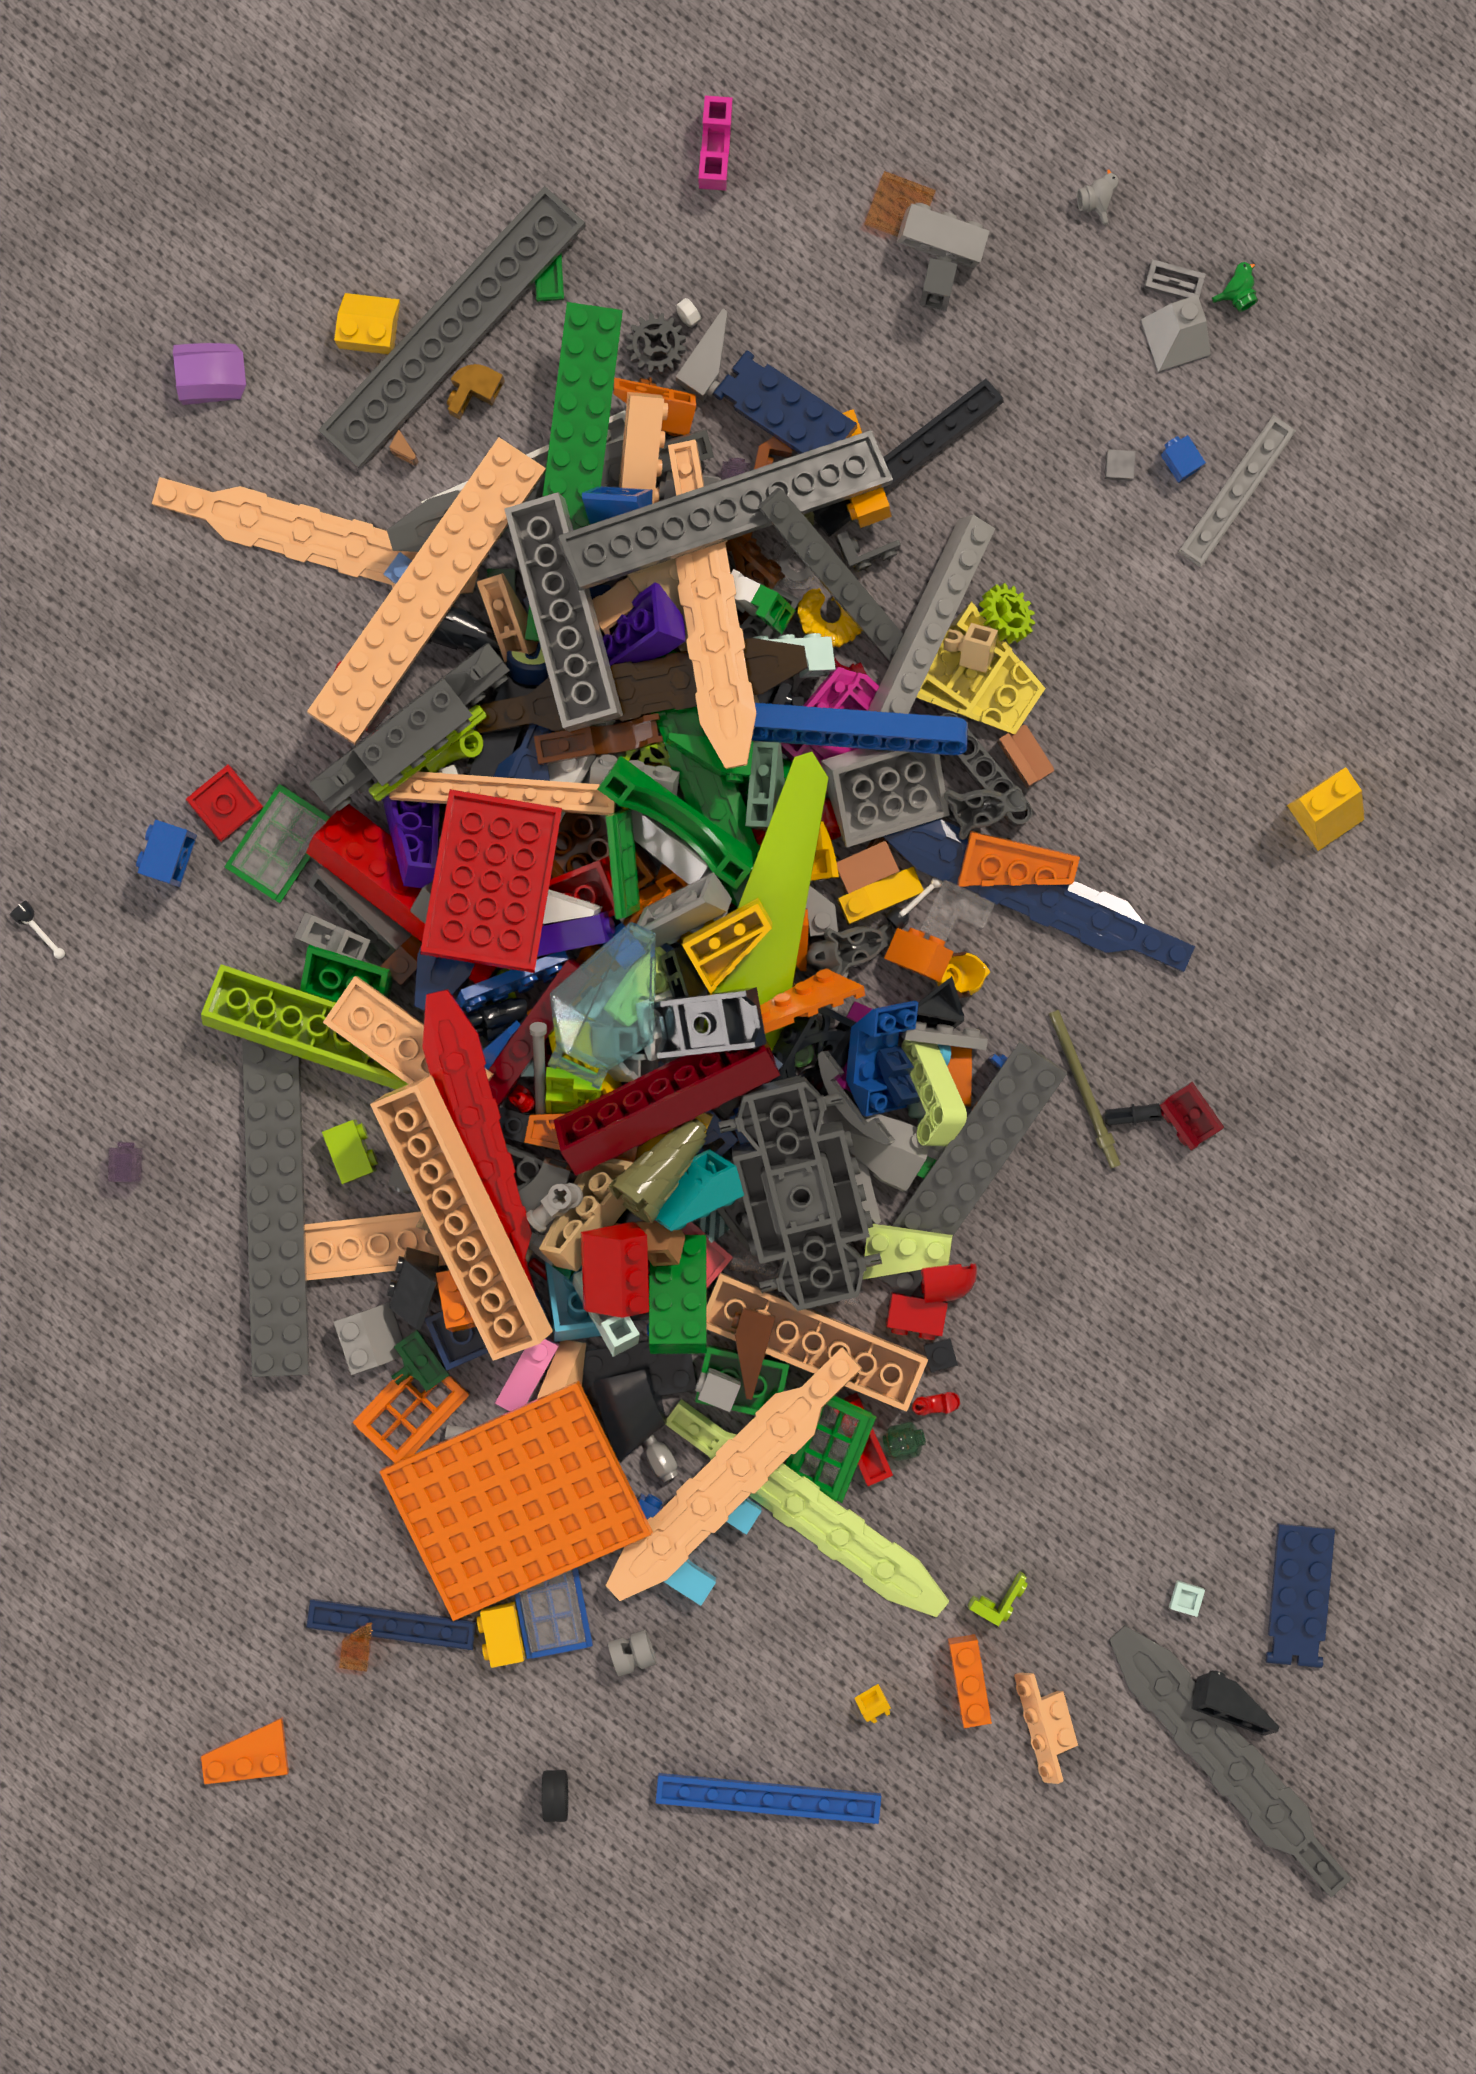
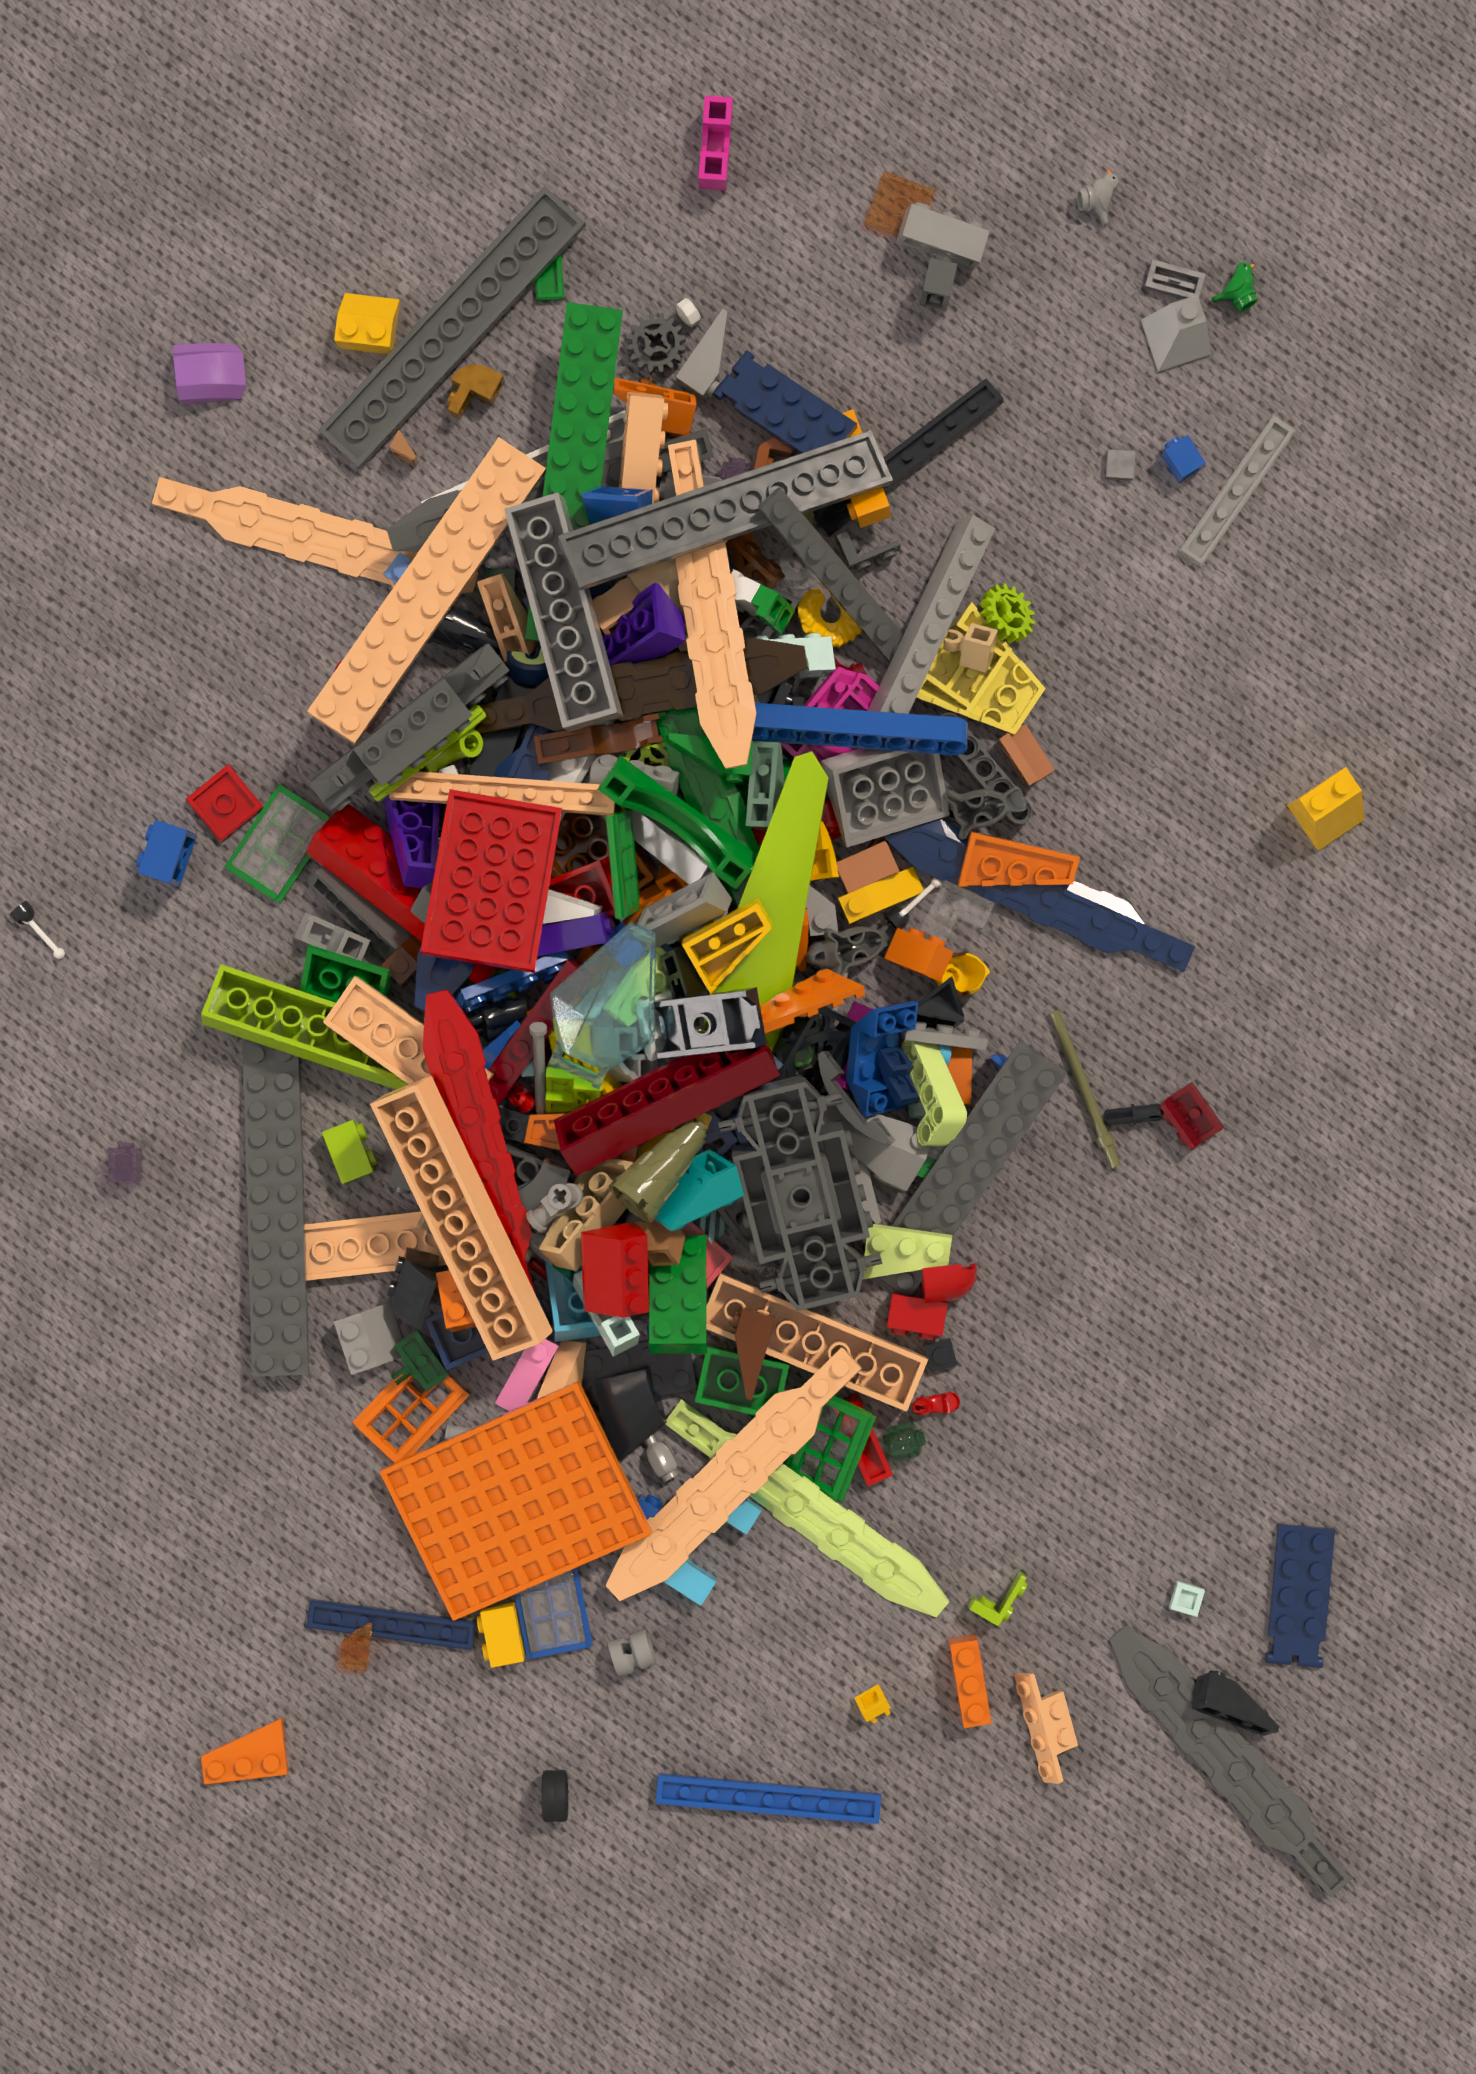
light grey brick [695,1368,741,1412] -> none

